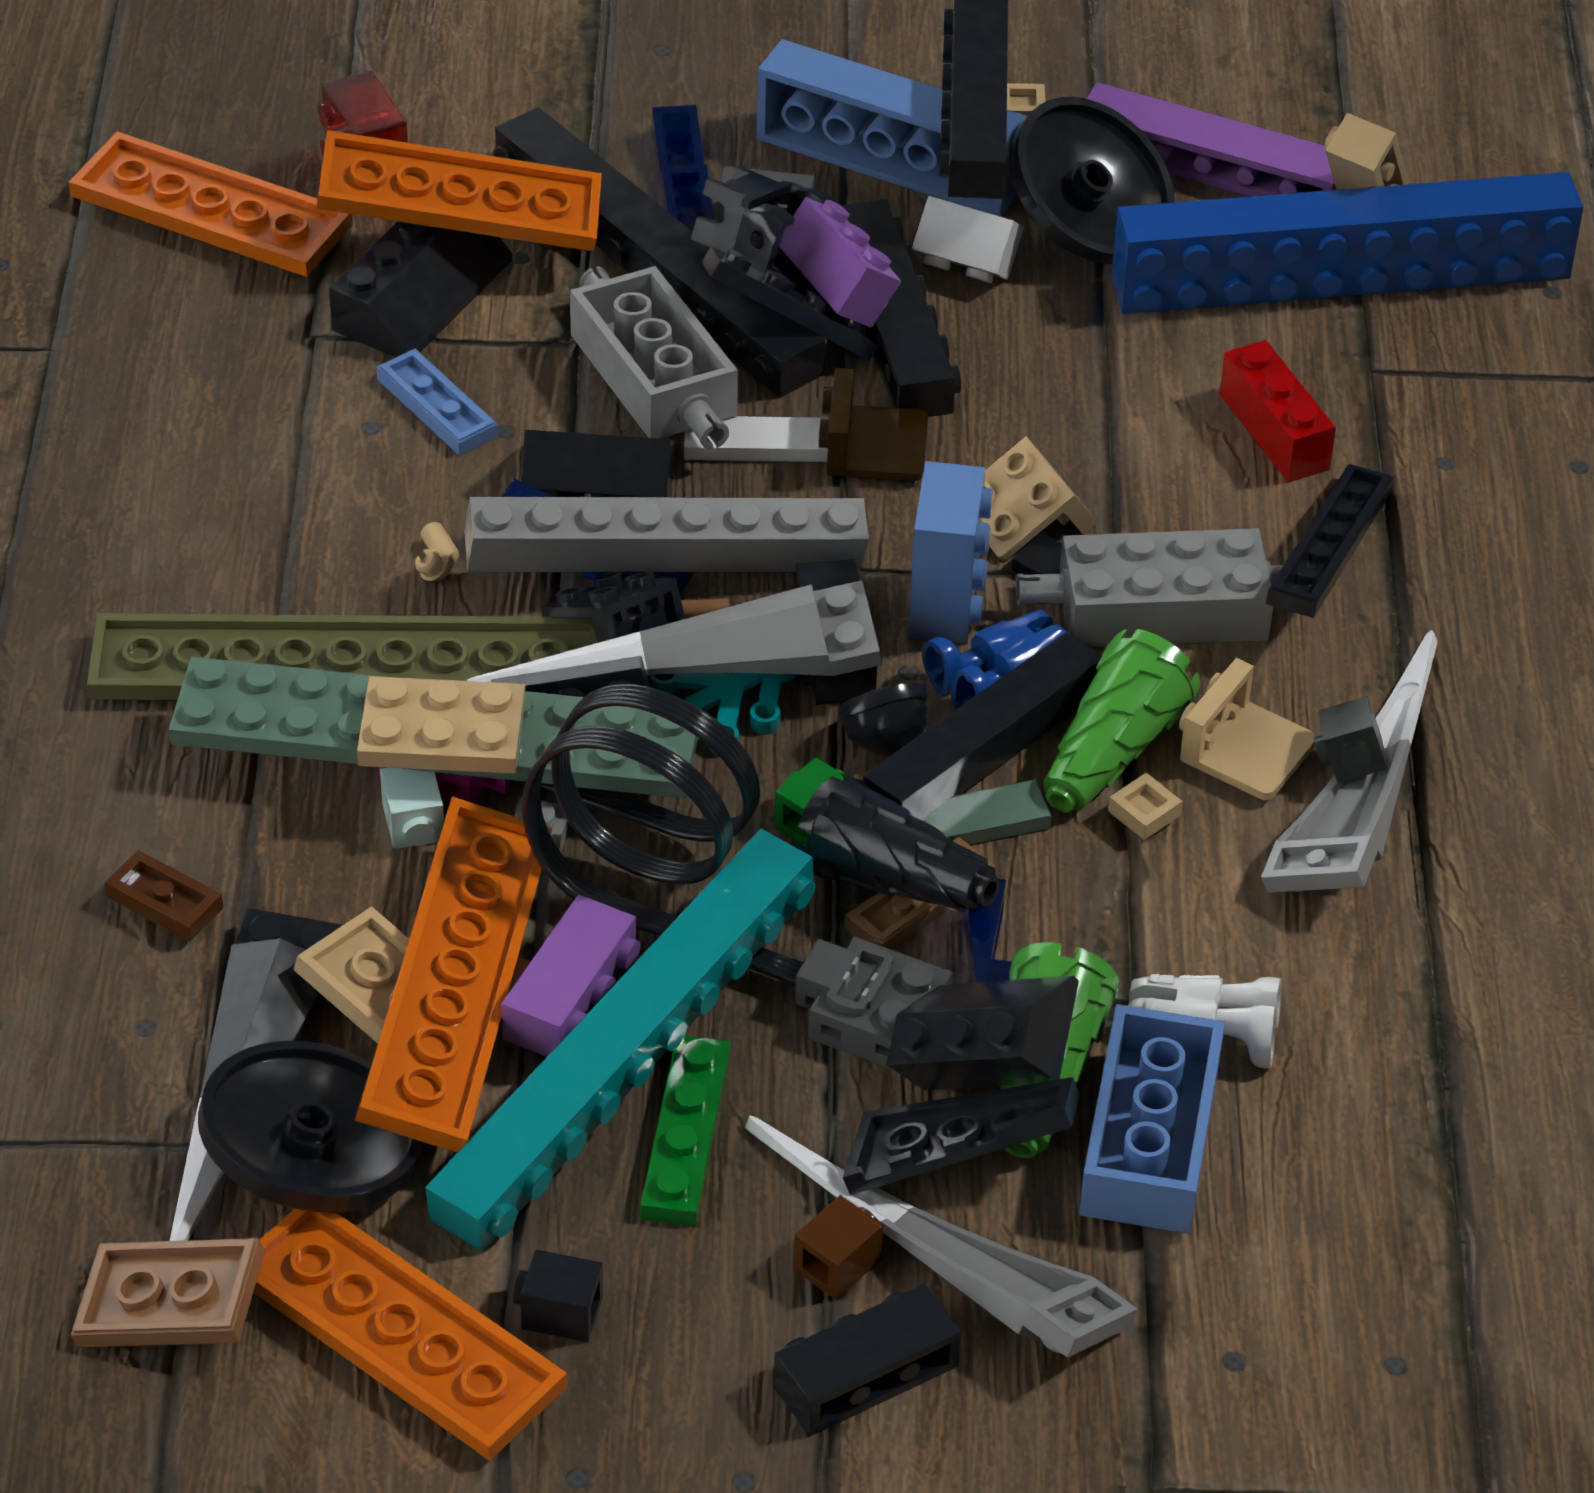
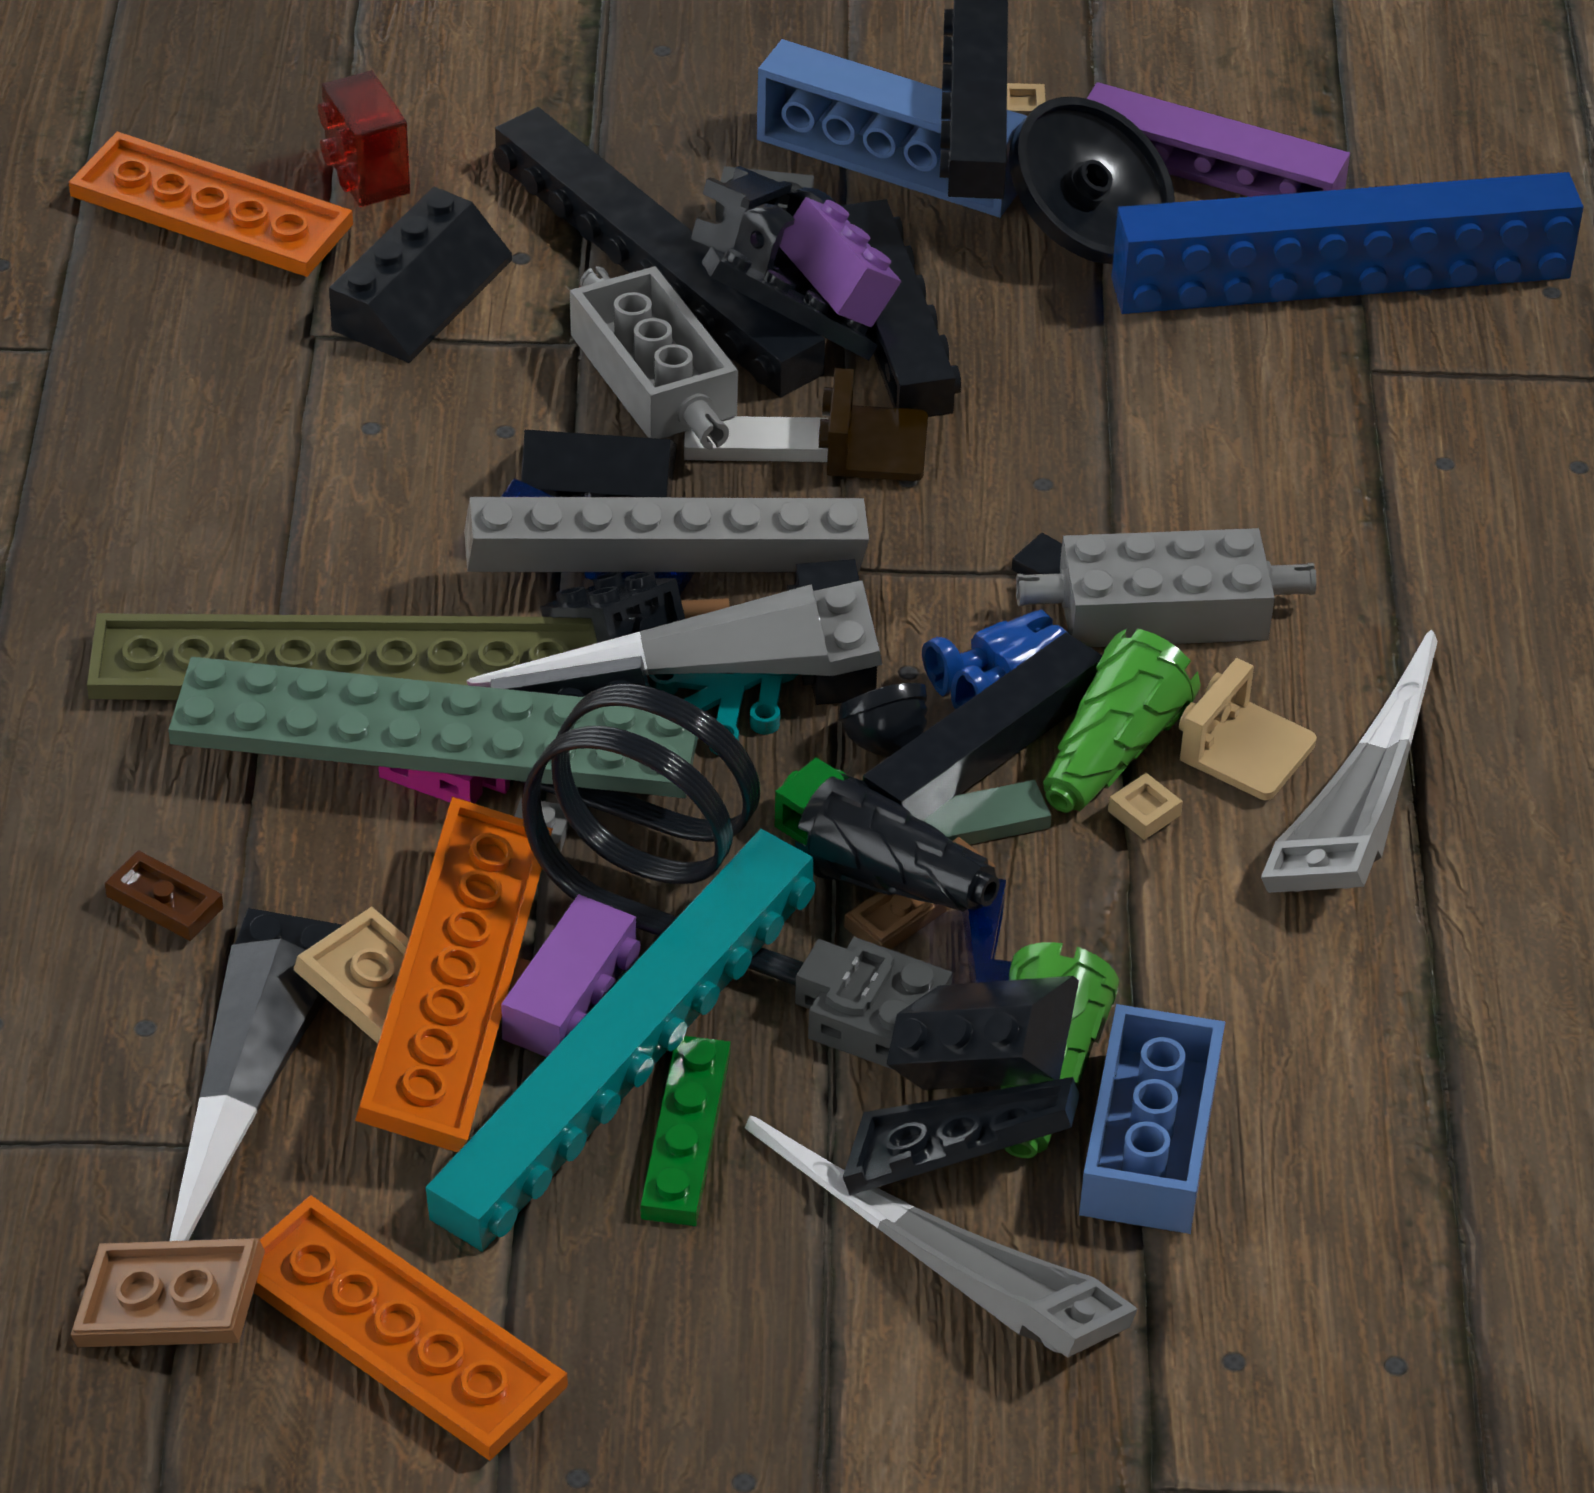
black dish [198,1041,423,1213] -> none
orange plate [316,130,602,252] -> none
tan plate [357,676,525,774] -> none
medium blue tile [376,348,498,456] -> none
light aqua brick [380,767,444,849] -> none
tan arm [415,522,459,582] -> none
black brick [513,1249,603,1342] -> none
clear blue slope [651,105,714,232] -> none
black brick [774,1283,961,1437] -> none
reddish brown brick [794,1195,883,1300] -> none
medium blue brick [908,461,993,645] -> none
white brick [912,196,1024,284] -> none
tan bracket [982,436,1098,561] -> none
white piece [1128,974,1282,1069] -> none
red brick [1219,340,1336,483] -> none
black tile [1266,464,1394,618] -> none
pearl dark grey brick [1314,696,1387,783] -> none
tan brick [1324,113,1409,190] -> none

